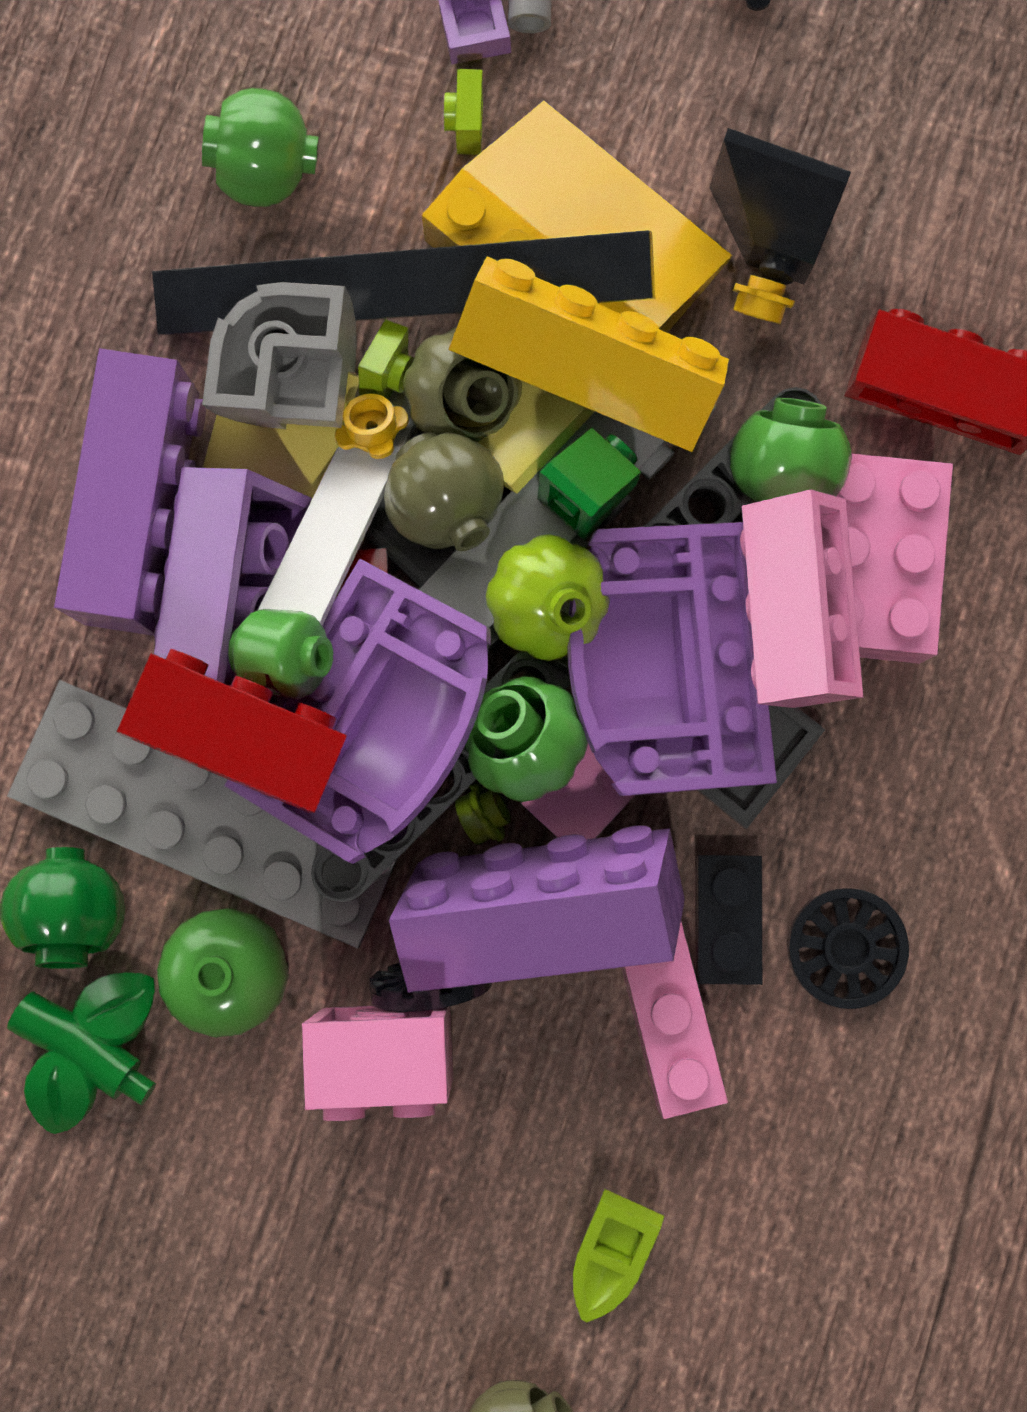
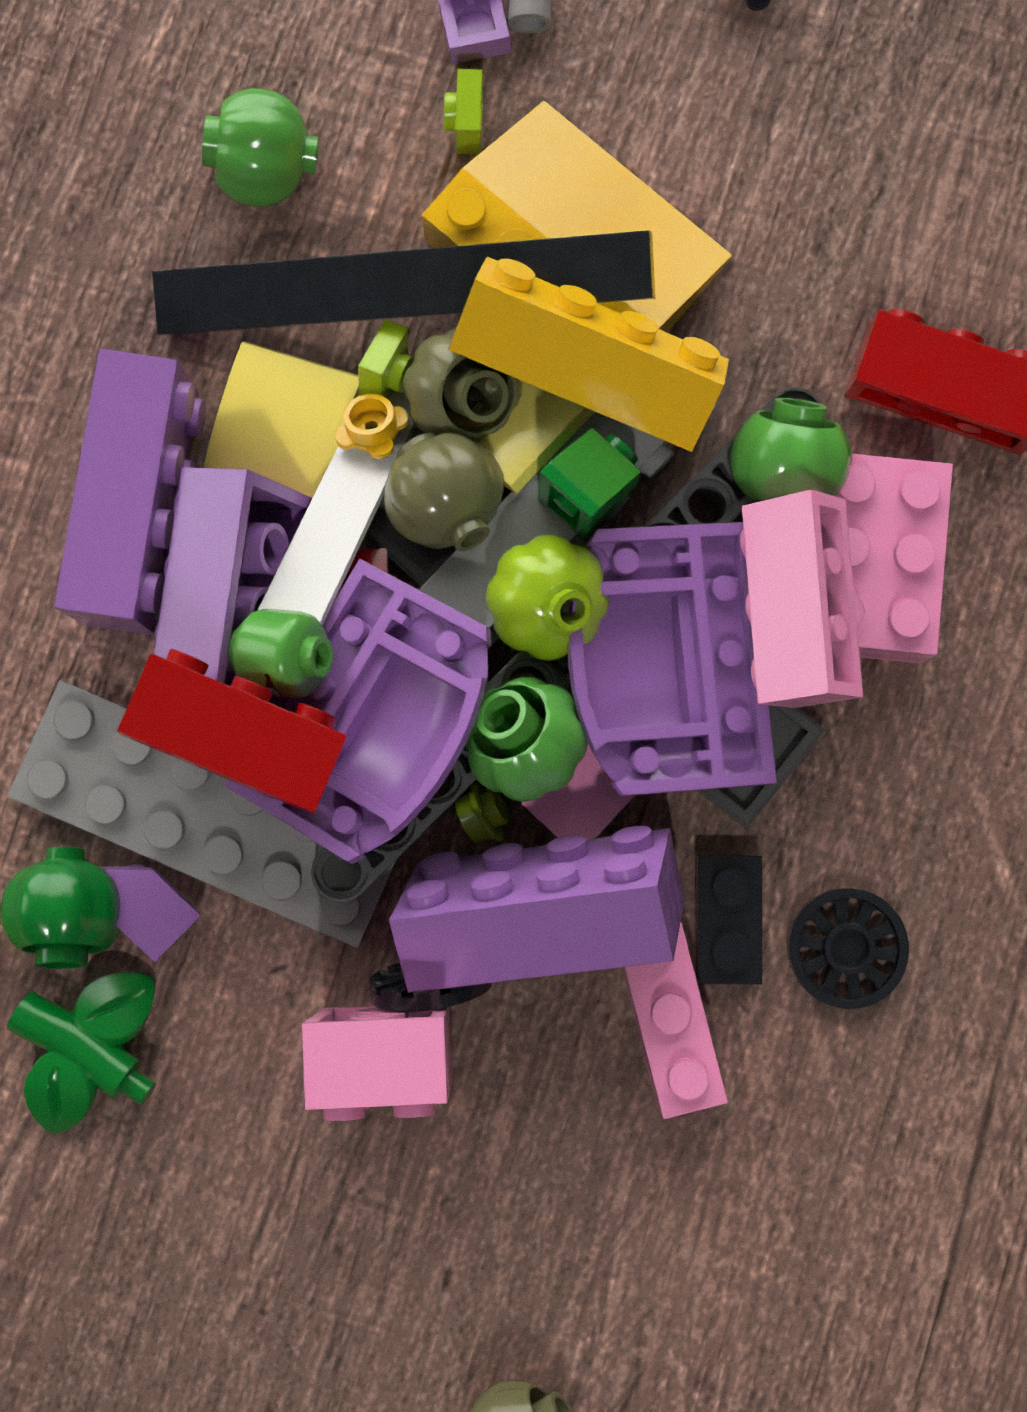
bright green cylinder [157,908,289,1038] -> none
light grey brick [202,282,357,430] -> none
lime plate [573,1189,665,1322] -> none
black slope [709,128,851,285] -> none
yellow plate [733,275,795,325] -> none
none -> medium lavender slope [101,863,200,962]

